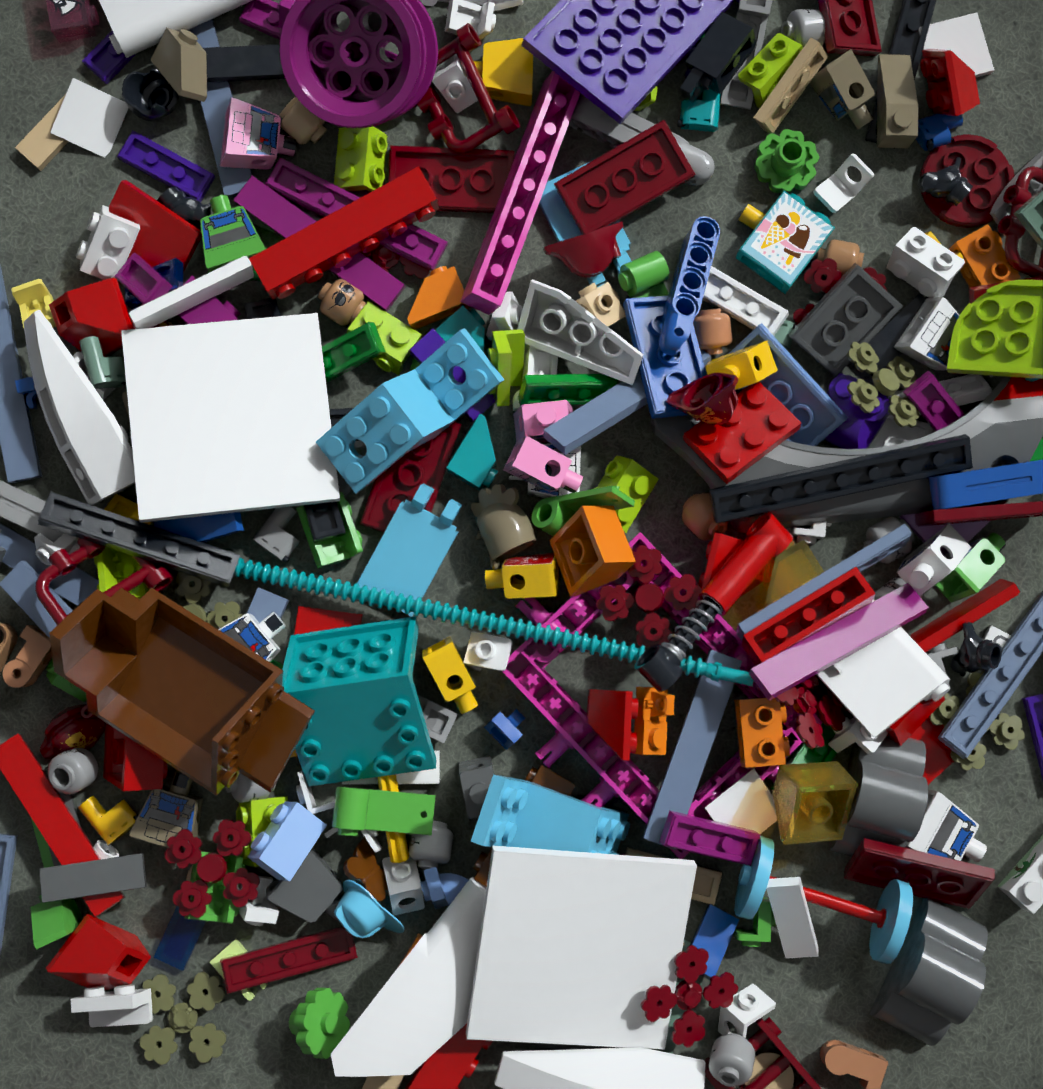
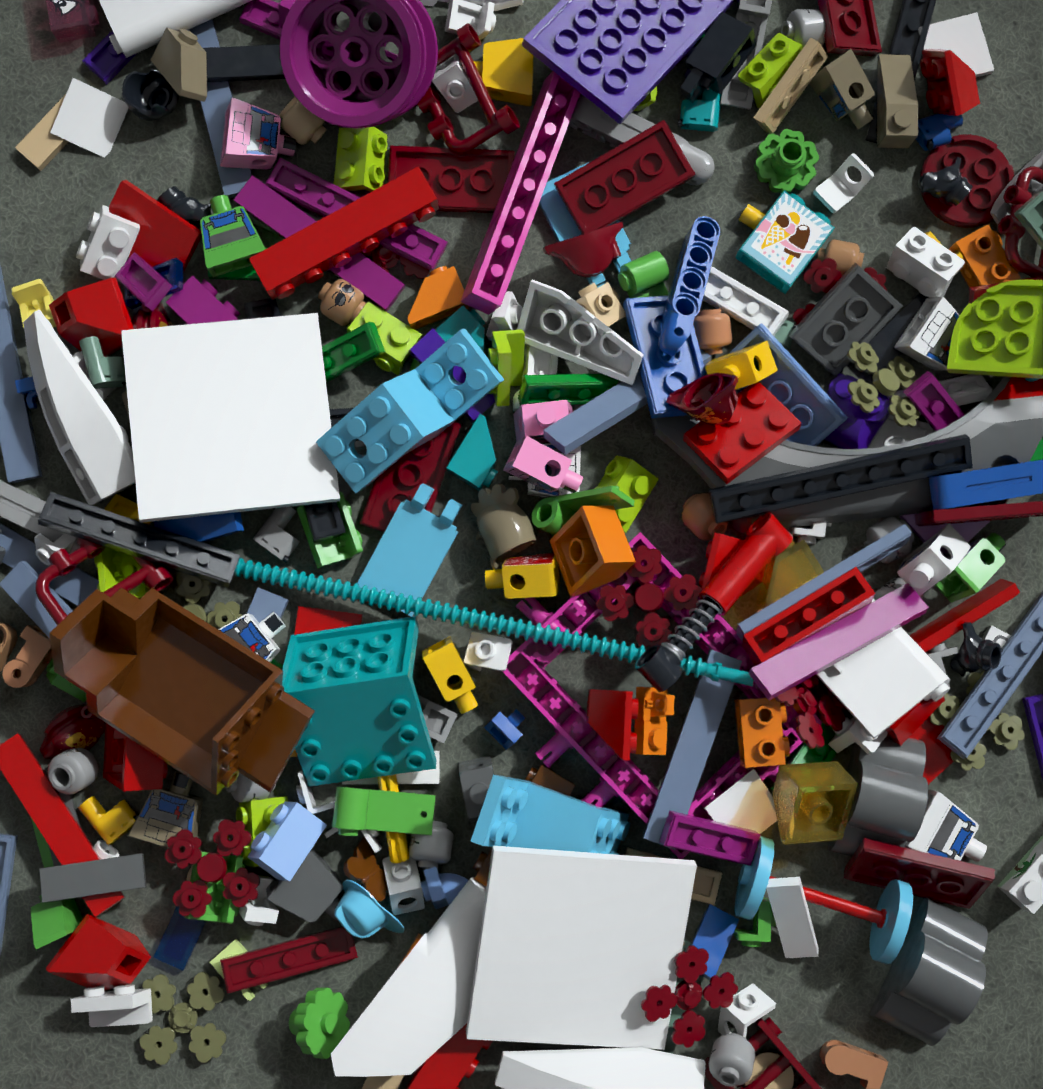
dark purple tile [117,130,215,203] -> none
white tile [129,256,254,329] -> none

